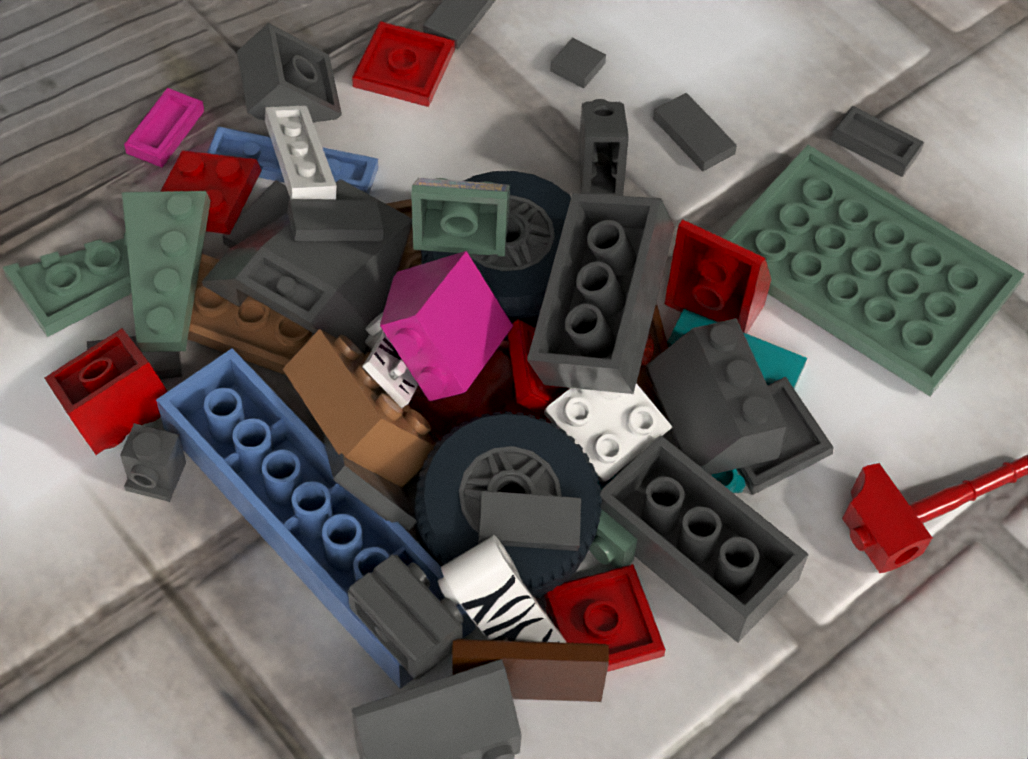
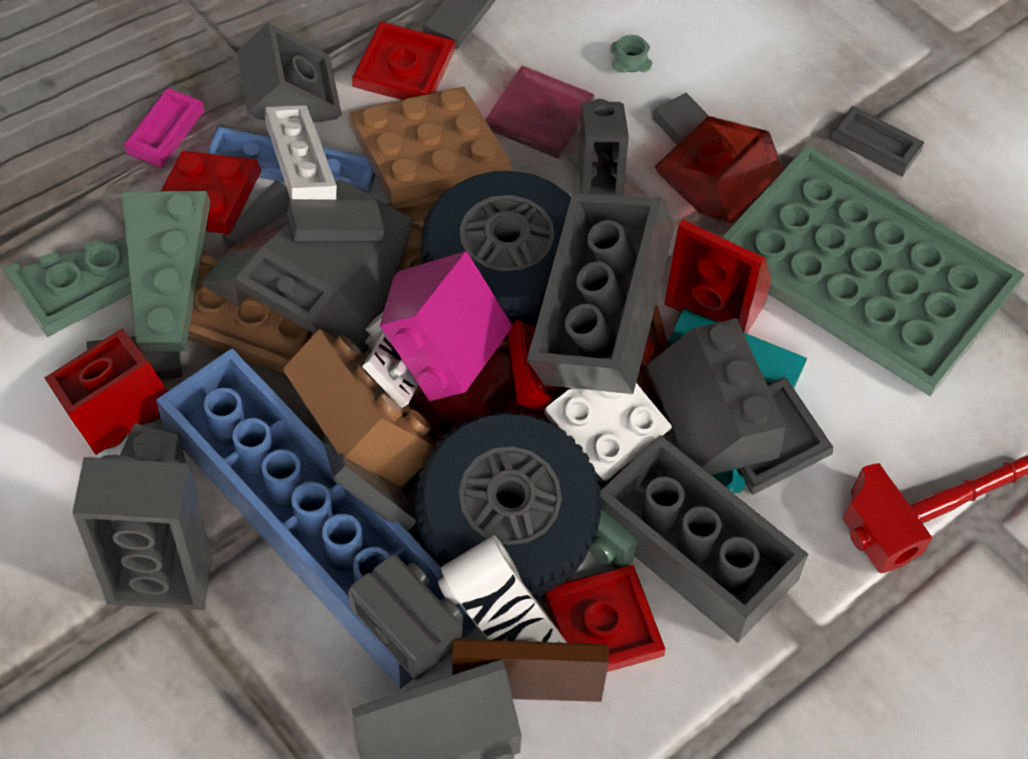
sand green slope [411,178,510,257] -> none
dark grey tile [478,491,581,551] -> none
dark grey tile [550,37,606,89] -> none
none -> dark grey brick [72,455,212,610]
none -> medium nougat plate [349,86,511,204]
none -> clear pink tile [485,65,594,159]
none -> sand green plate [610,35,652,73]
none -> clear red slope [655,116,784,223]

